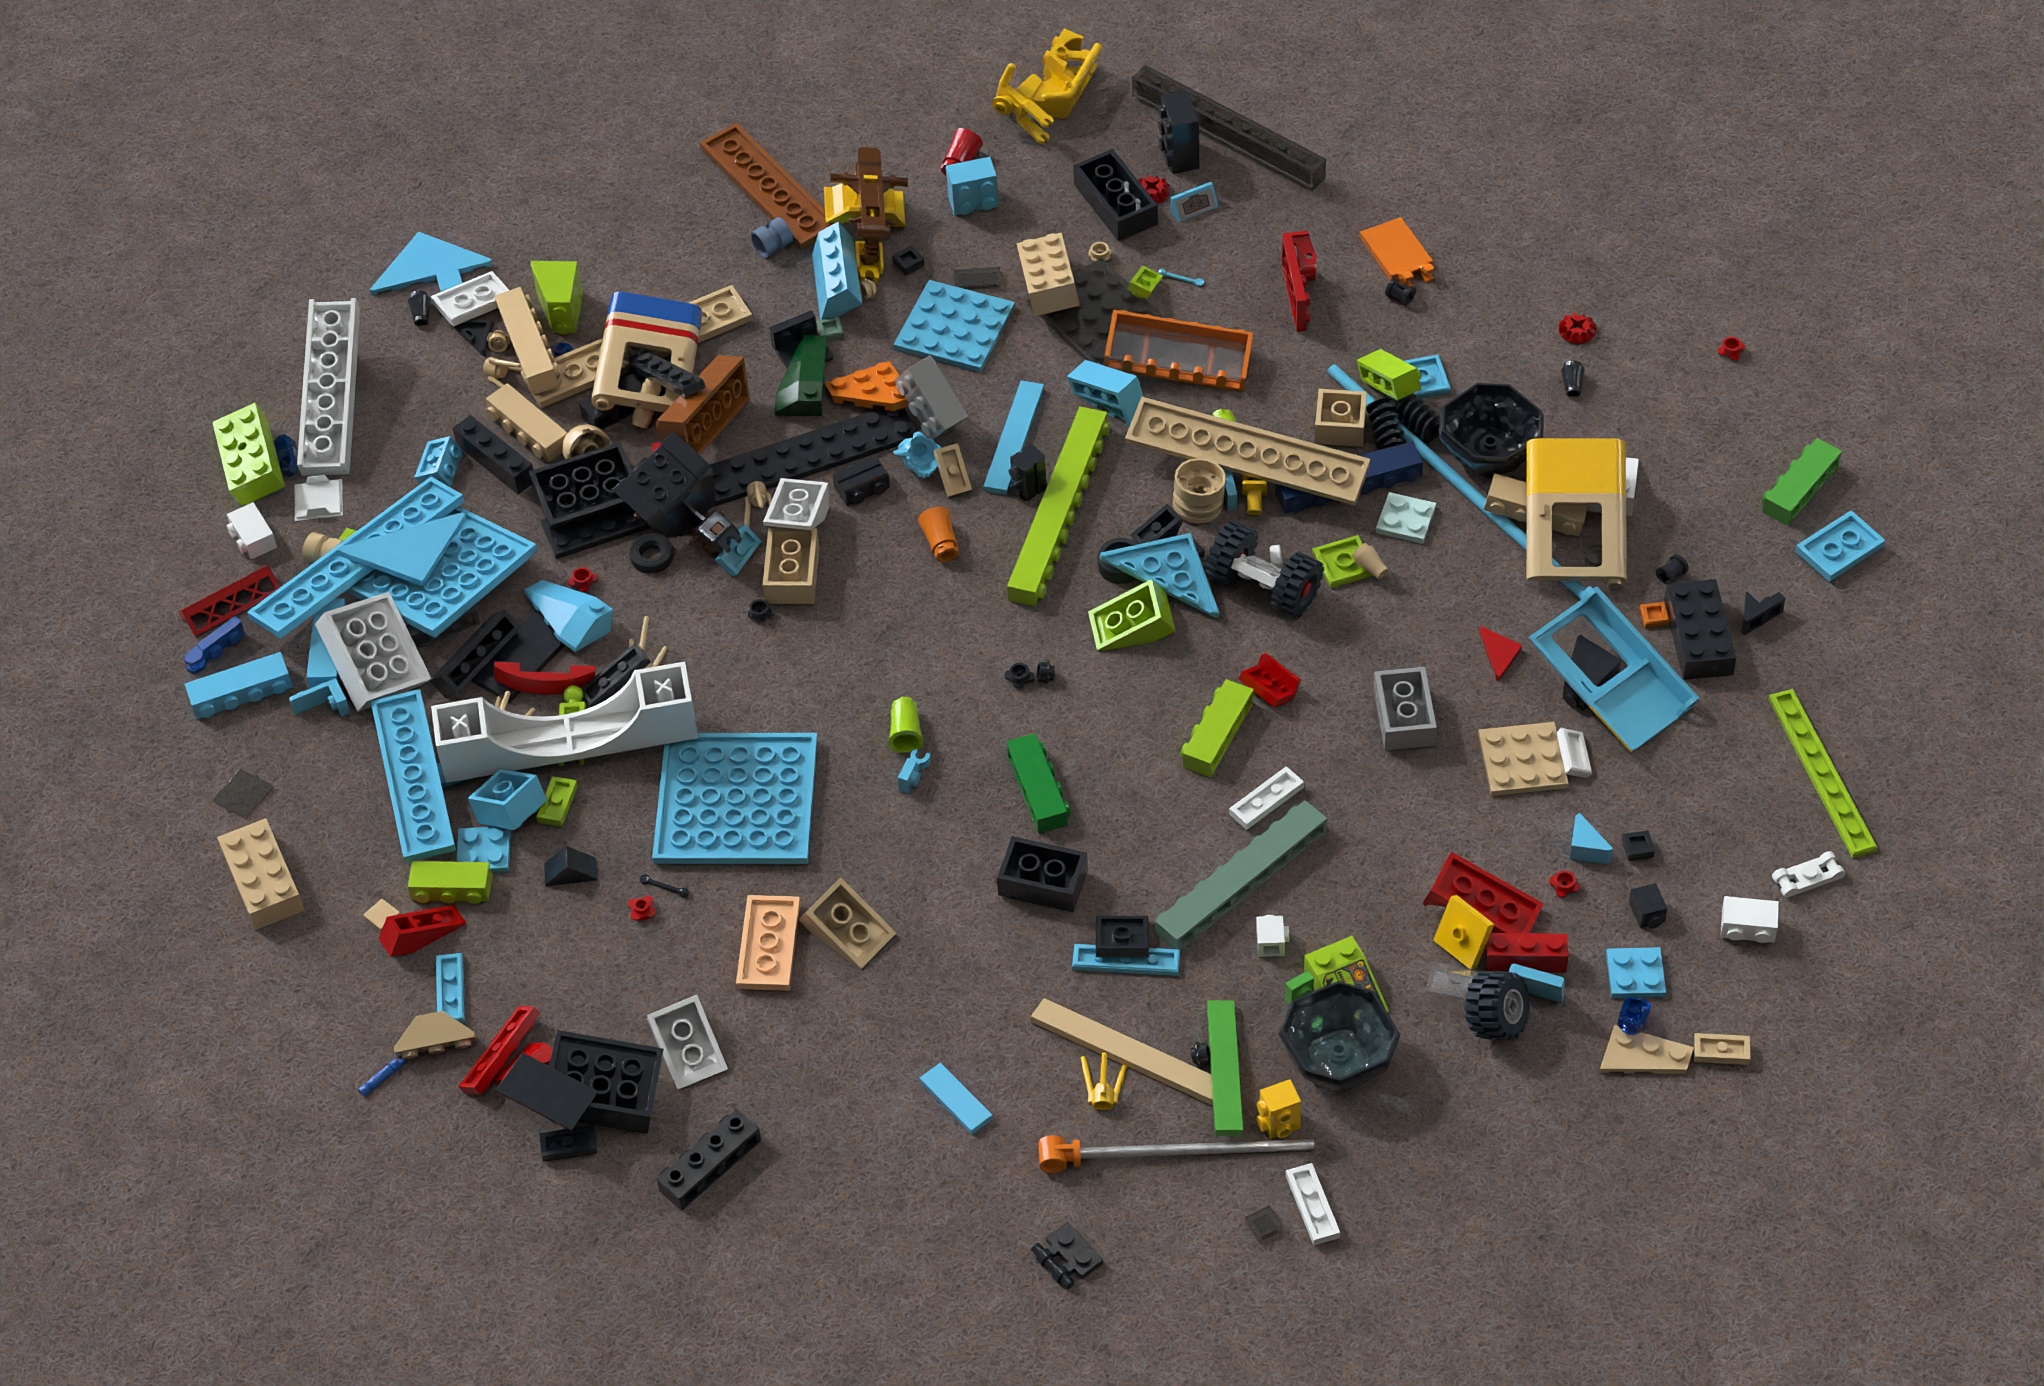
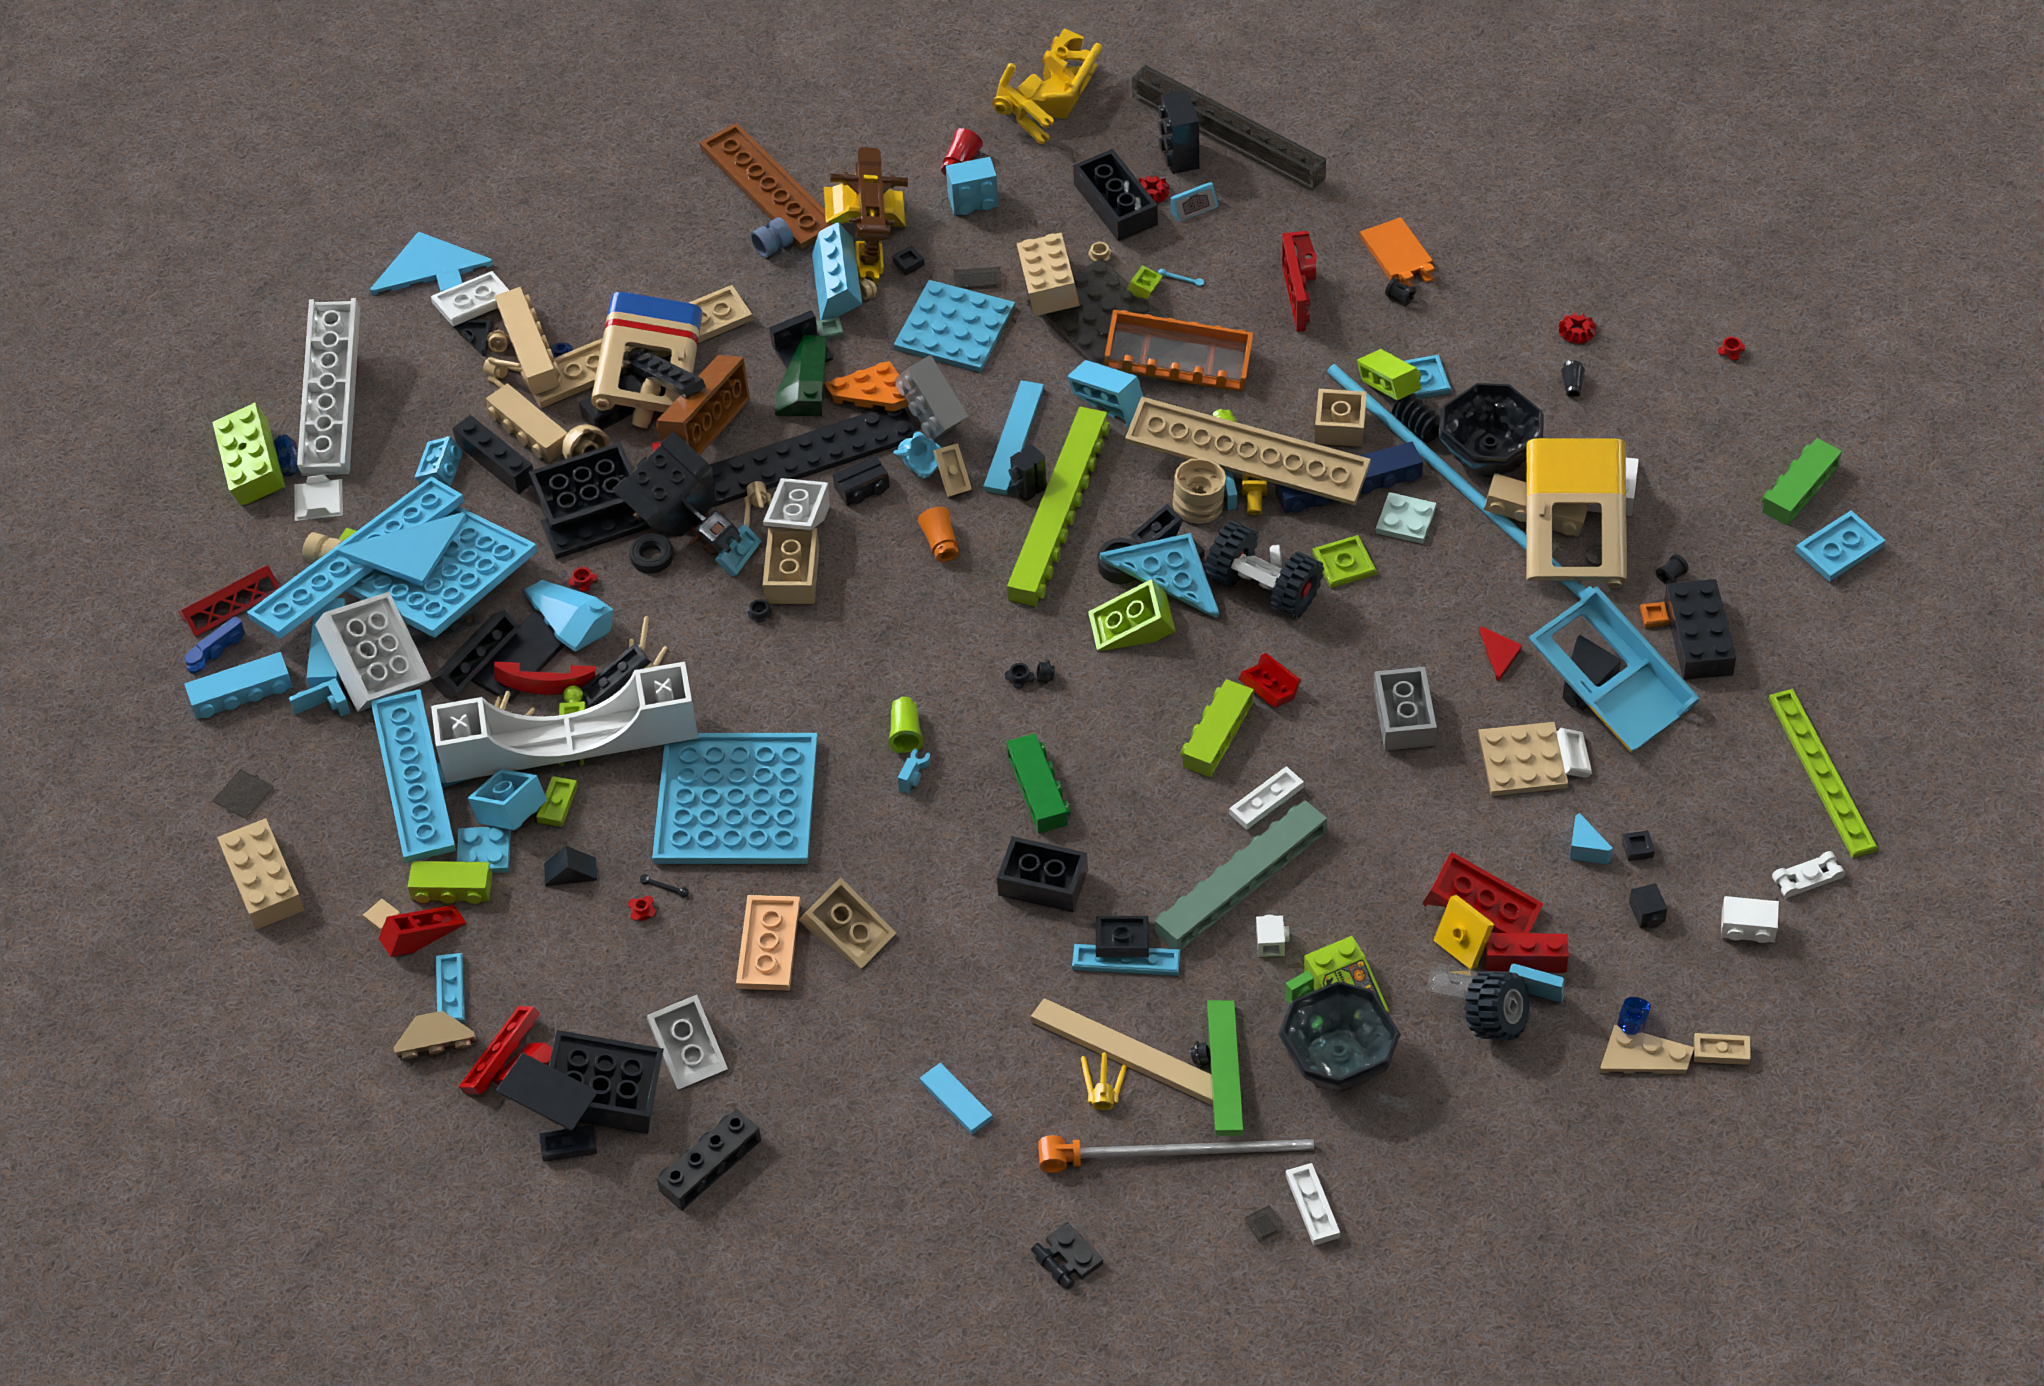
white brick [226,502,277,559] -> none
blue wheel [358,1057,407,1097] -> none
black cone [408,291,431,326] -> none
lime slope [531,261,583,334] -> none
yellow brick [1257,1079,1301,1139] -> none
tan cone [1352,543,1389,579] -> none
black piece [1366,398,1407,450] -> none
red plate [1549,870,1580,898] -> none
medium azure plate [1606,947,1666,998] -> none
black slope [1741,592,1786,635] -> none

